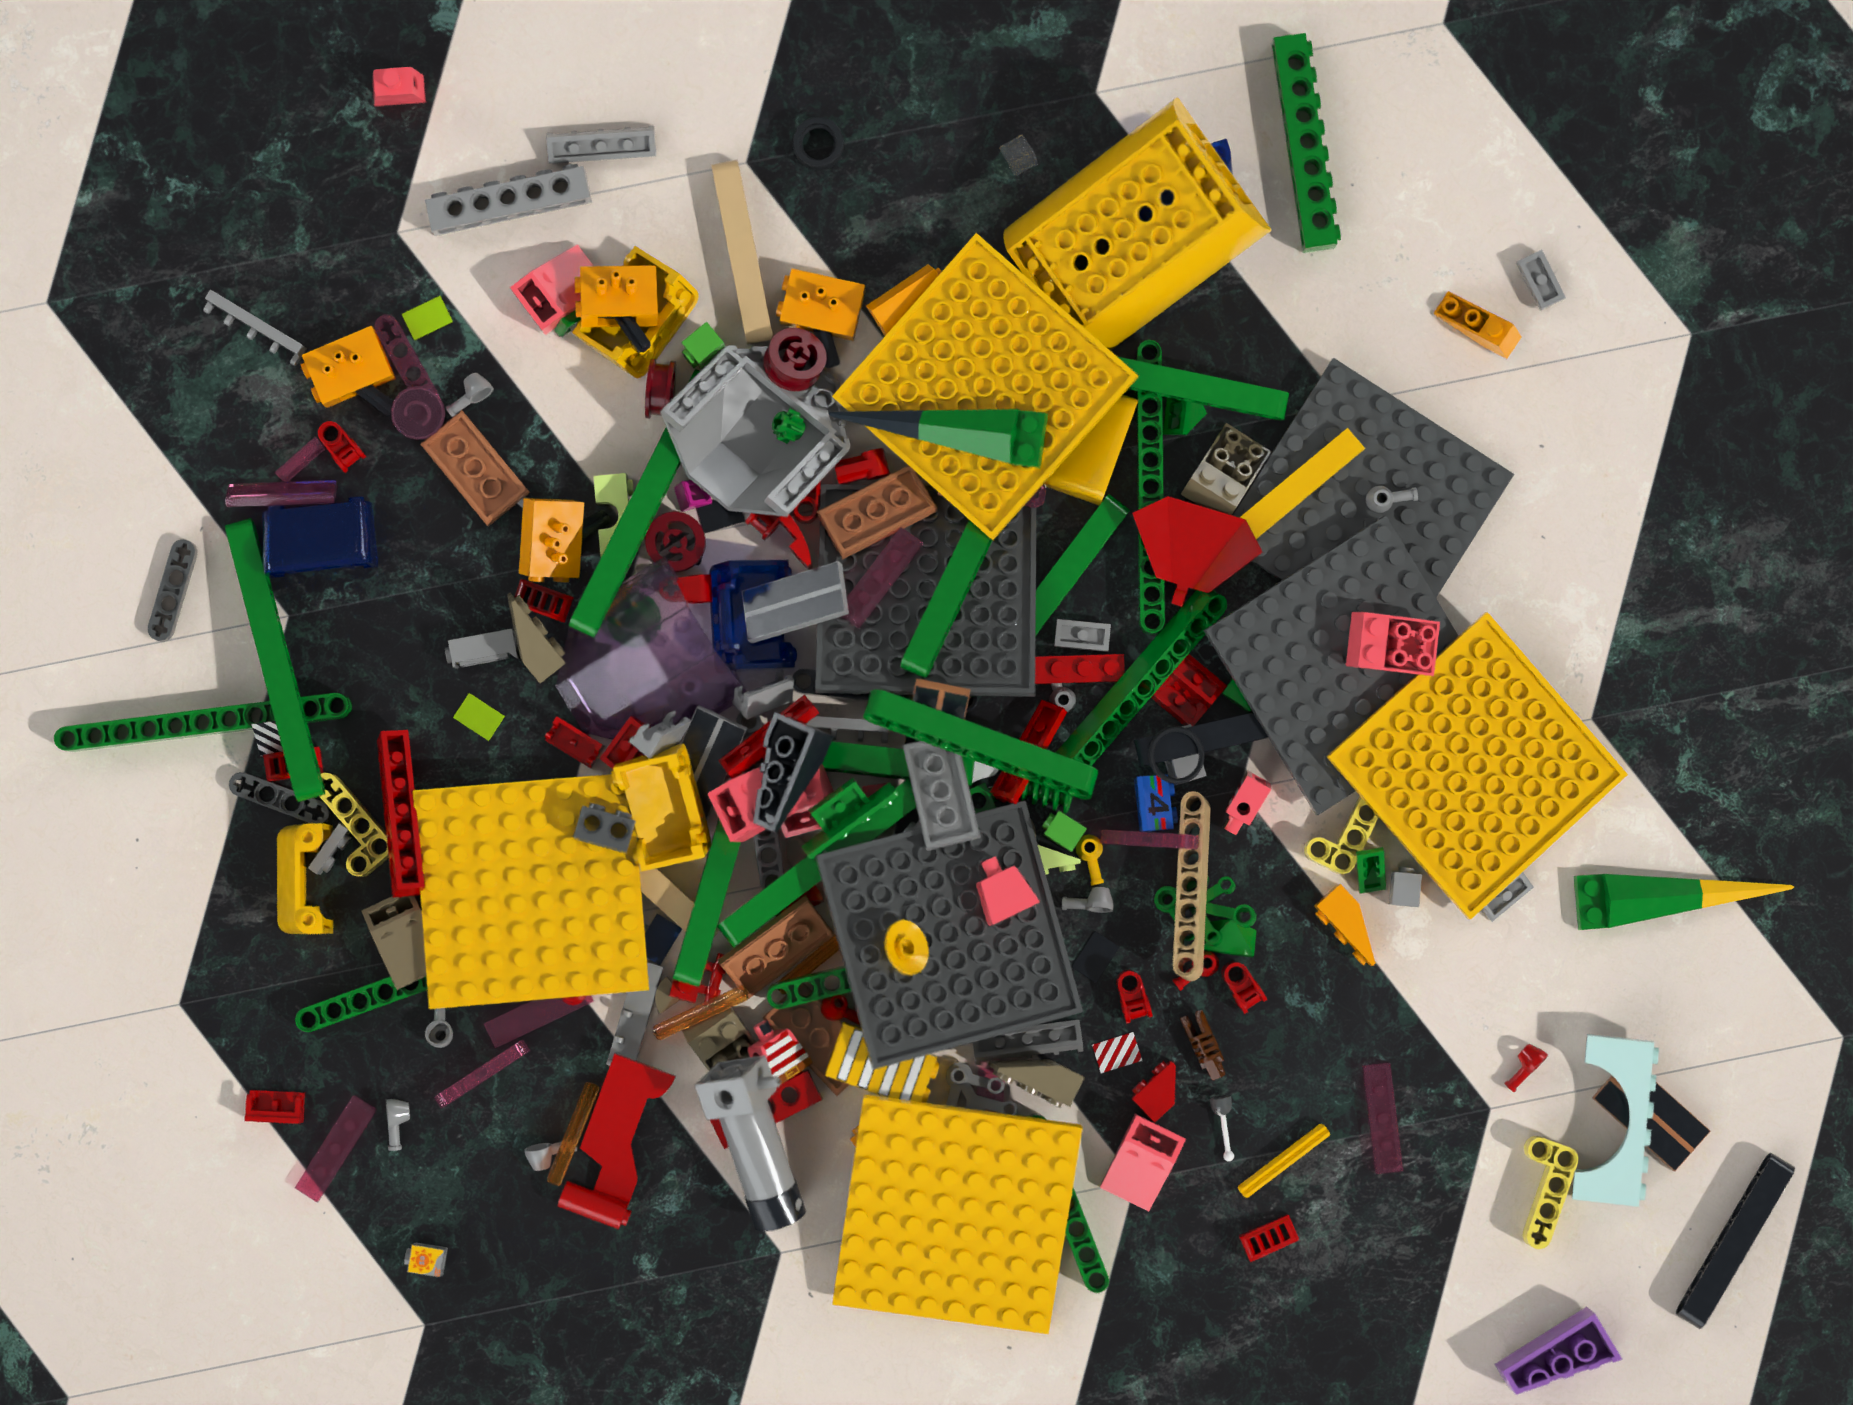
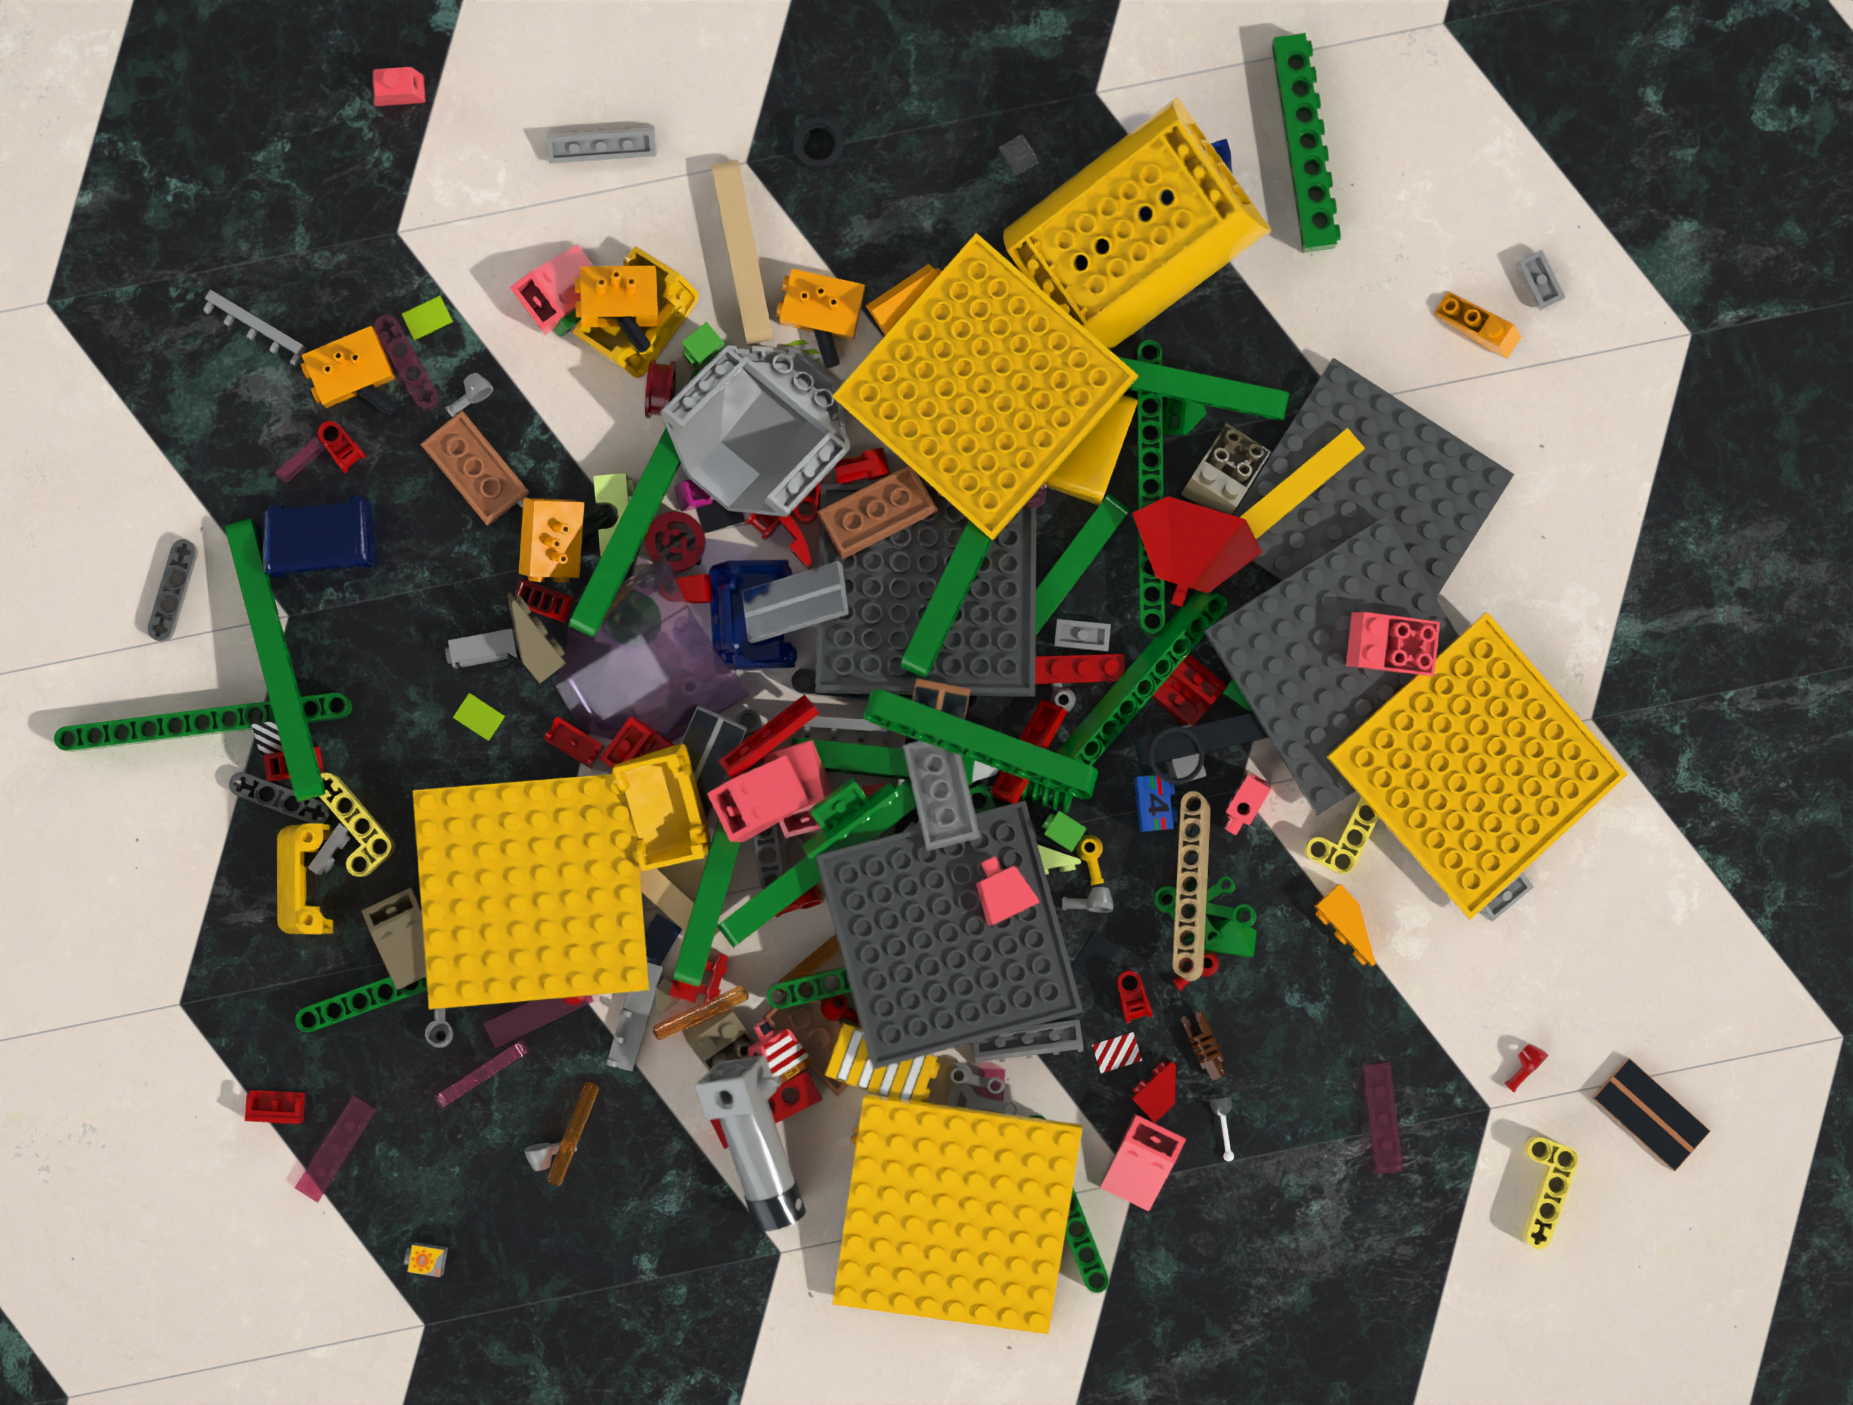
clear pink tile [225,480,337,507] -> none
red brick [377,730,425,897] -> none
light grey bar [386,1099,410,1151] -> none
clear pink tile [391,386,445,440] -> none
light grey brick [425,164,592,236] -> none
red door [558,1053,676,1230] -> none
dark grey brick [573,803,636,854] -> none
light grey hinge [629,711,691,758] -> none
nougat tile [718,895,835,999] -> none
light grey hinge [732,669,794,719] -> none
black wedge [753,712,834,833] -> none
dark red wheel [763,328,827,391] -> none
green gear [772,408,805,444] -> none
green plate [828,409,1048,468] -> none
clear pink tile [841,527,923,628] -> none
yellow dish [885,920,929,975] -> none
dark tan slope [988,1059,1085,1108] -> none
clear pink beam [1100,830,1199,849] -> none
red piece [1222,961,1267,1014] -> none
yellow axle [1238,1123,1330,1198] -> none
red slope [1238,1214,1299,1262] -> none
green slope [1356,847,1386,894] -> none
light grey bar [1366,486,1418,513] -> none
light grey brick [1389,867,1422,907] -> none
medium lavender wedge [1494,1306,1623,1395] -> none
light aqua arch [1572,1034,1659,1207] -> none
green plate [1573,874,1794,930] -> none
black beam [1676,1153,1795,1329] -> none

